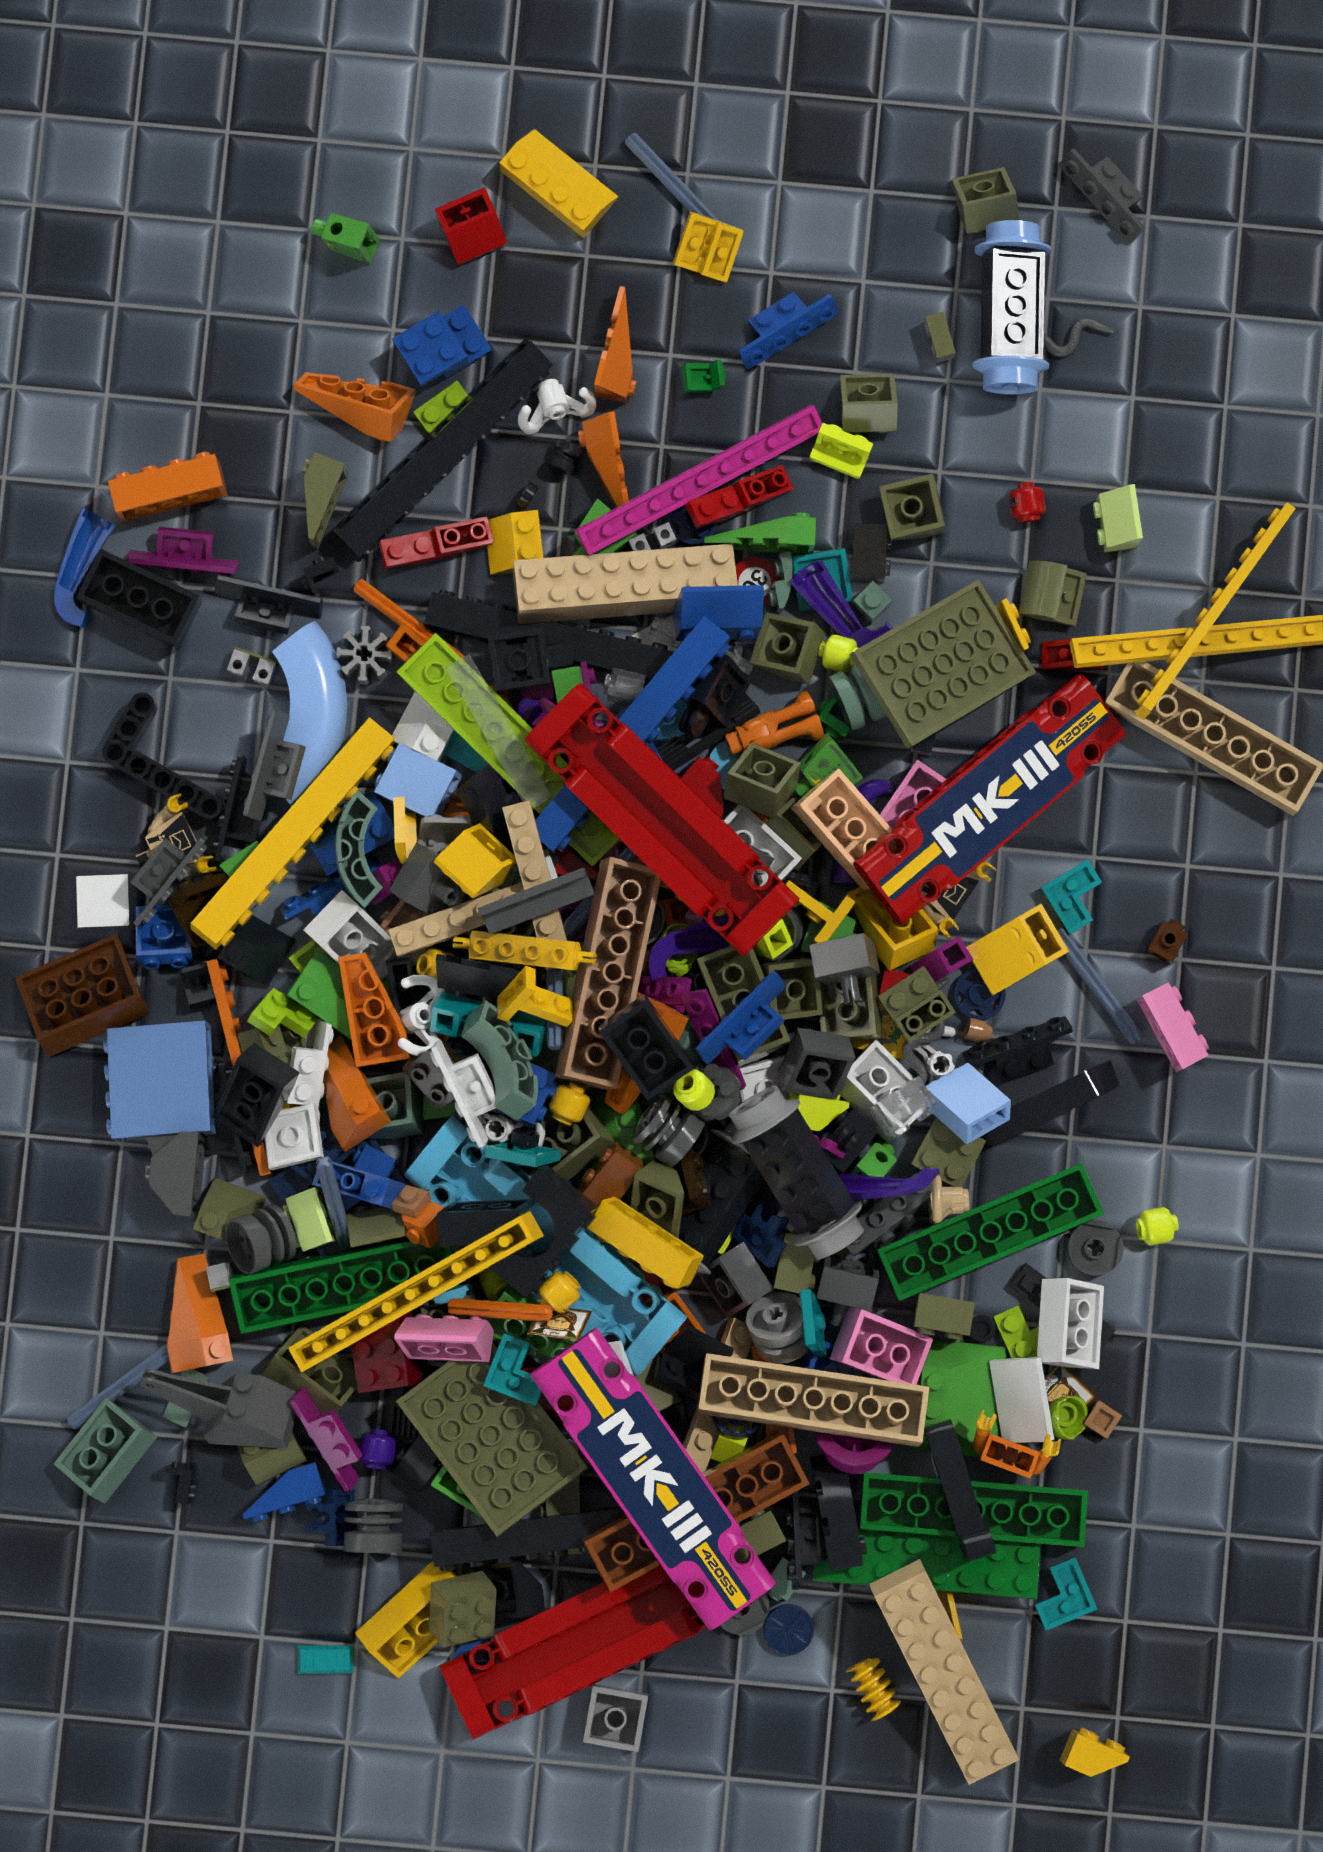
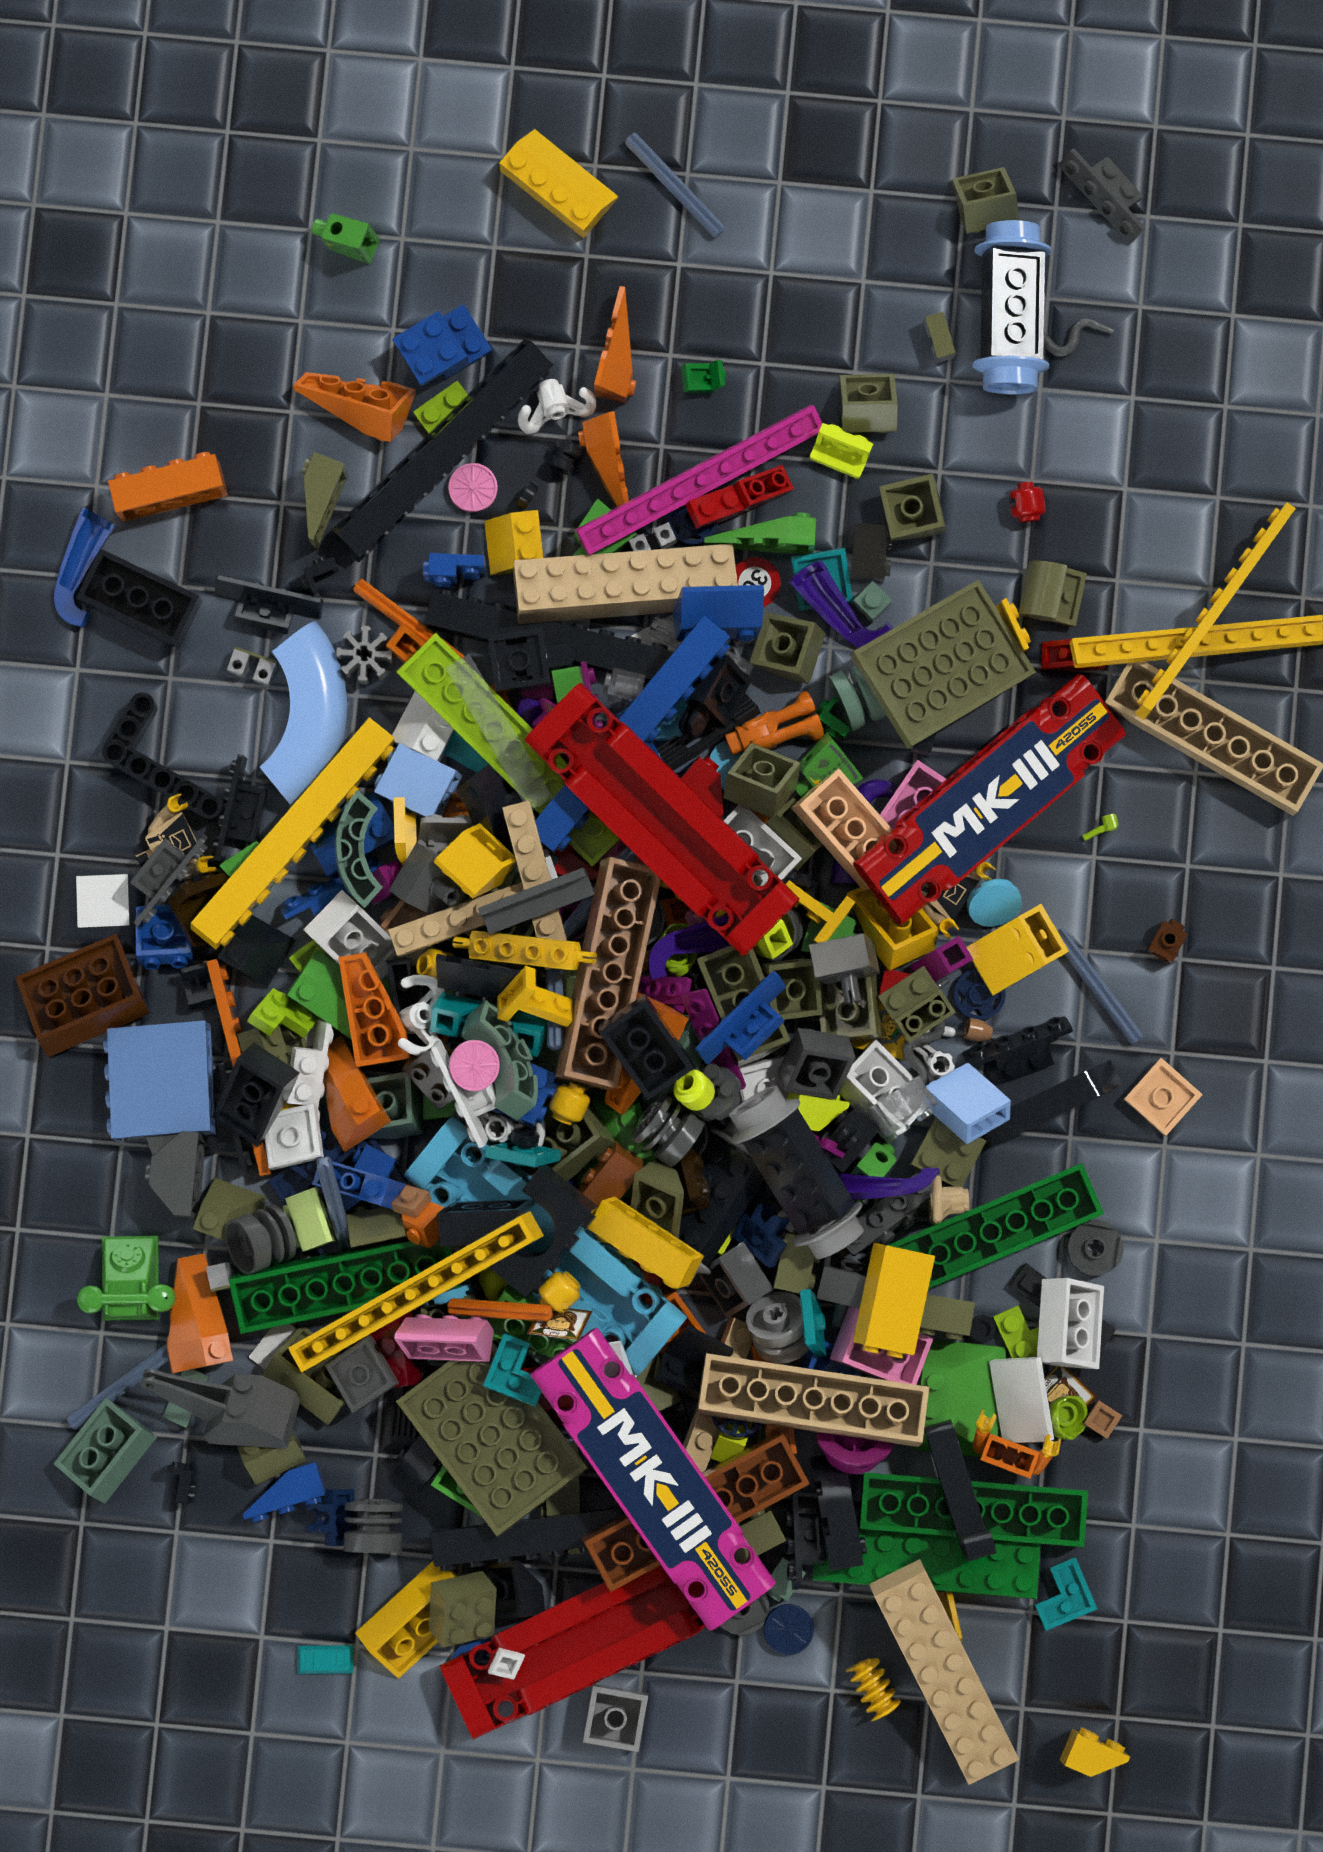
magenta bracket [127,526,239,576] -> none
dark grey bracket [243,709,306,821] -> none
magenta bracket [290,1387,363,1492] -> none
dark purple head [359,1428,396,1470] -> none
red slope [379,517,494,569] -> none
red slope [435,187,508,266] -> none
yellow slope [673,211,744,283] -> none
blue bracket [739,292,839,370] -> none
sand green slope [768,551,792,613] -> none
neon yellow head [818,635,858,673] -> none
teal plate [1040,859,1102,935] -> none
yellowish green slope [1093,484,1143,552] -> none
neon yellow head [1136,1207,1179,1246] -> none
bright pink slope [1137,982,1209,1072] -> none
none -> bright green piece [77,1236,177,1321]
none -> white sticker [249,1324,297,1369]
none -> dark grey tile [325,1335,399,1413]
none -> blue plate [423,553,486,590]
none -> bright pink wheel [448,463,498,512]
none -> bright pink wheel [449,1040,500,1091]
none -> white slope [488,1648,525,1680]
none -> yellow brick [853,1243,935,1359]
none -> medium azure tile [967,879,1022,927]
none -> lime hand [1082,814,1118,841]
none -> light nougat plate [1124,1058,1203,1136]

